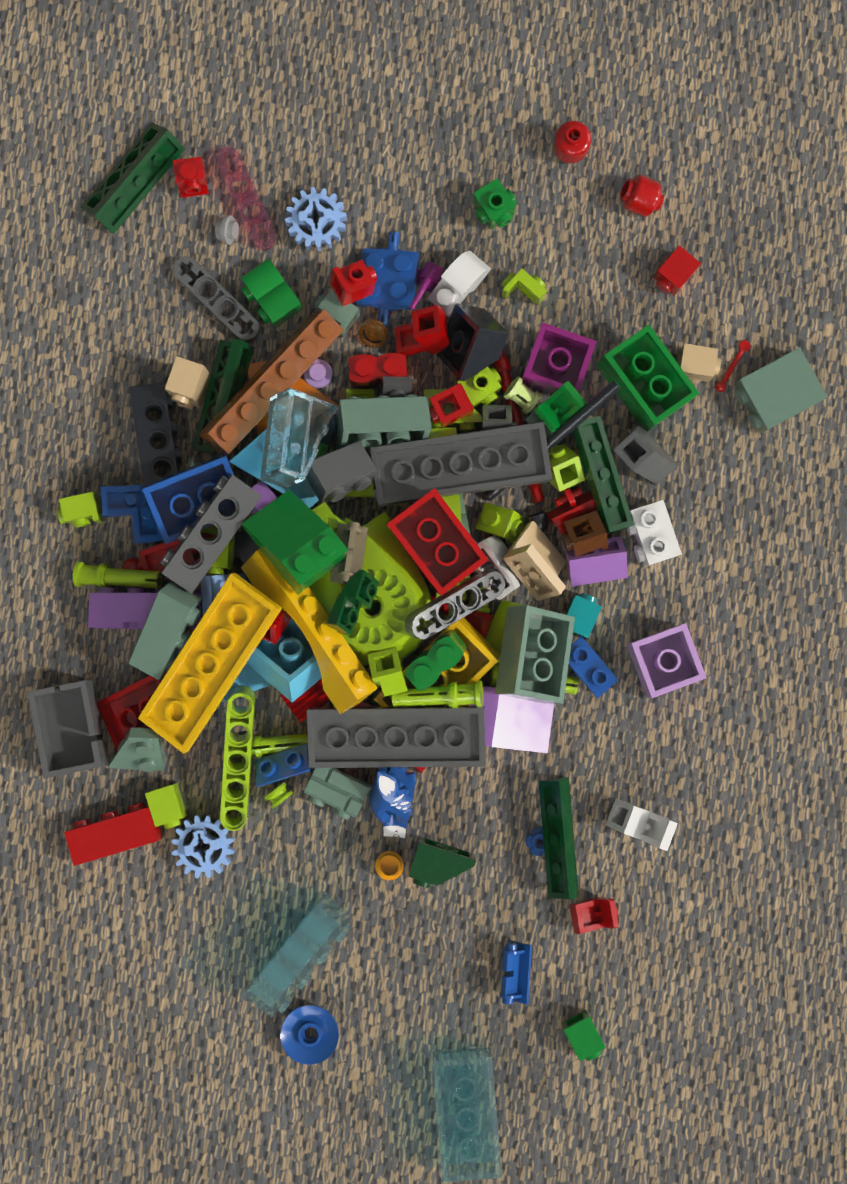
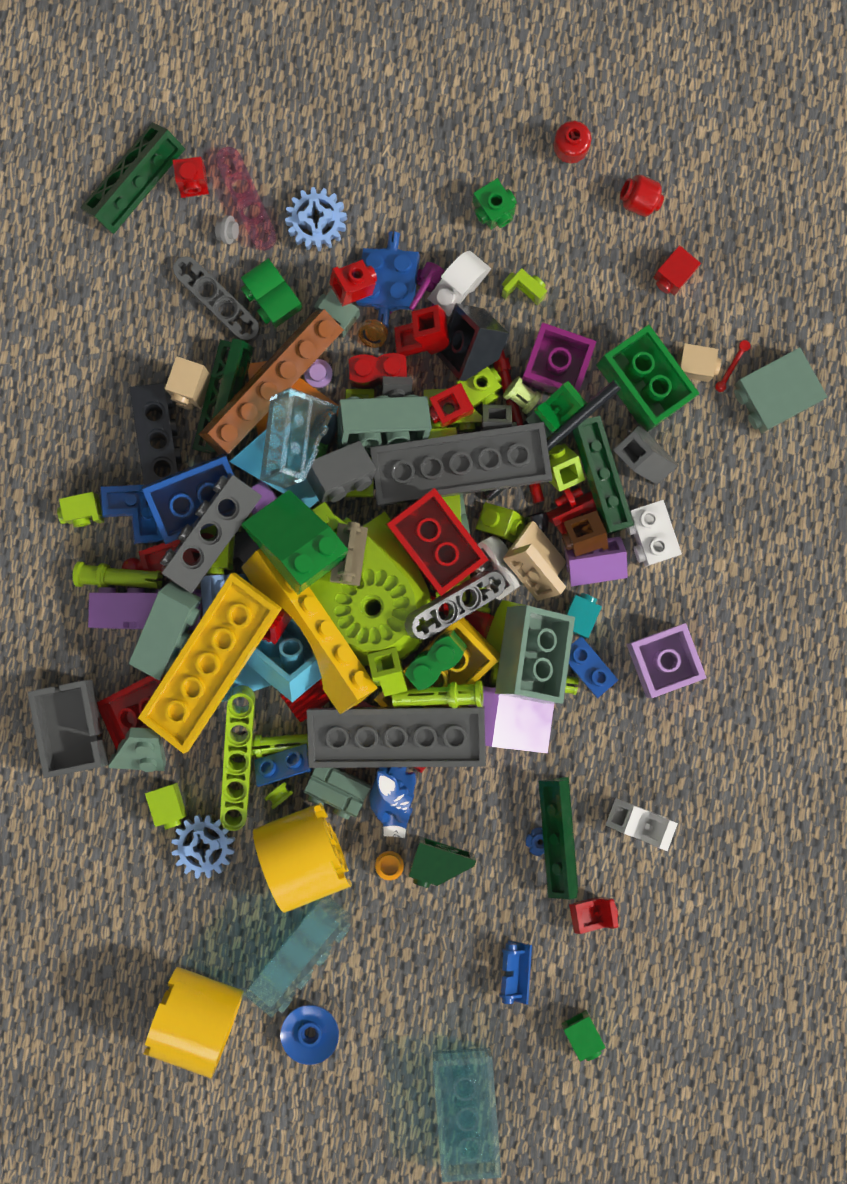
red brick [64,802,163,866] -> none
dark green slope [326,569,379,636] -> none
none -> yellow brick [143,967,244,1079]
none -> yellow brick [253,803,352,913]

